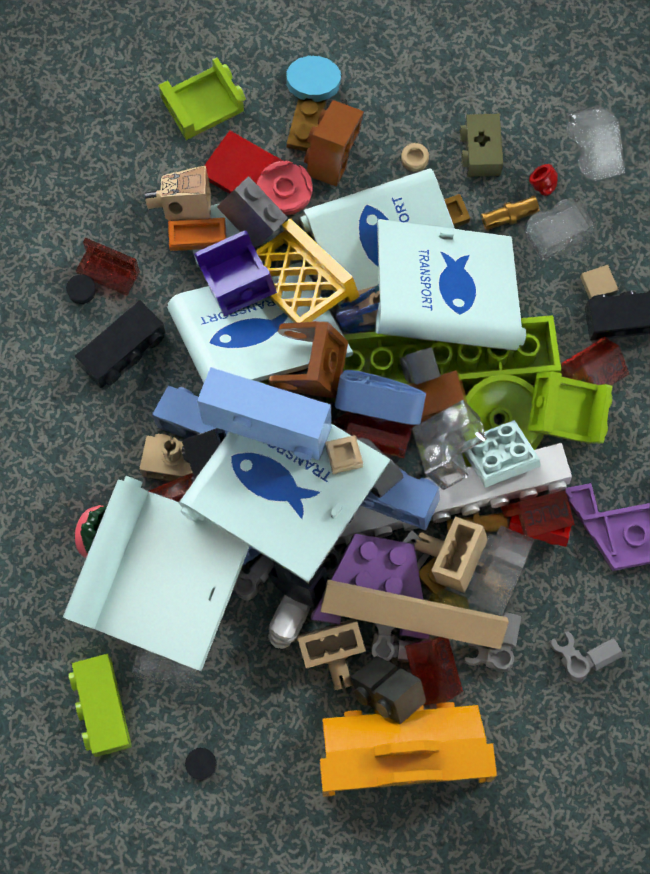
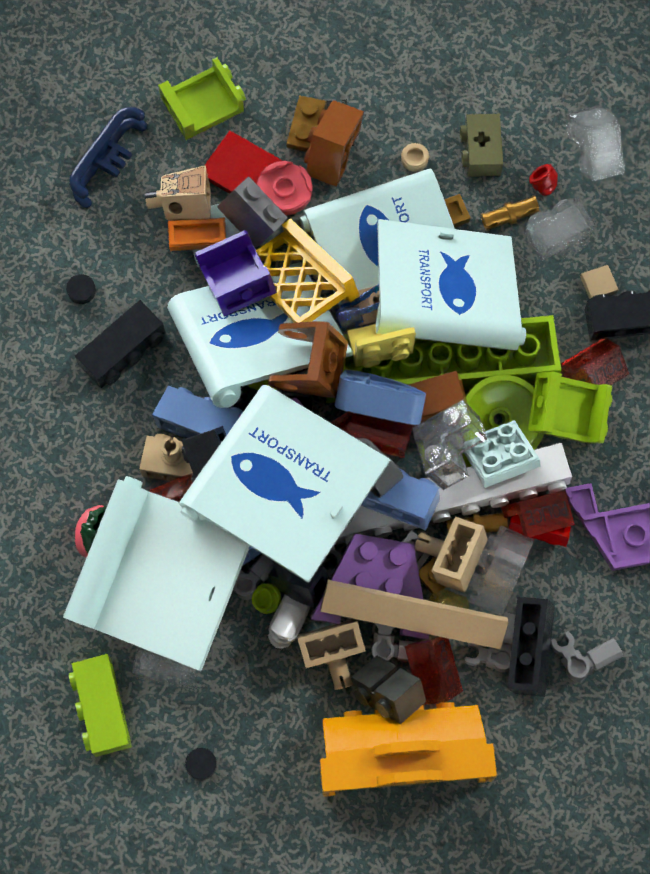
clear red panel [76,238,140,296] -> none
light blue brick [197,367,332,461] -> none
medium azure tile [287,56,341,102] -> none
tan tile [325,435,363,474] -> none
dark grey piece [400,347,441,384] -> none
none -> dark blue piece [69,107,148,208]
none -> lime plate [252,583,281,614]
none -> light yellow bracket [347,324,416,368]
none -> black brick [507,597,555,697]

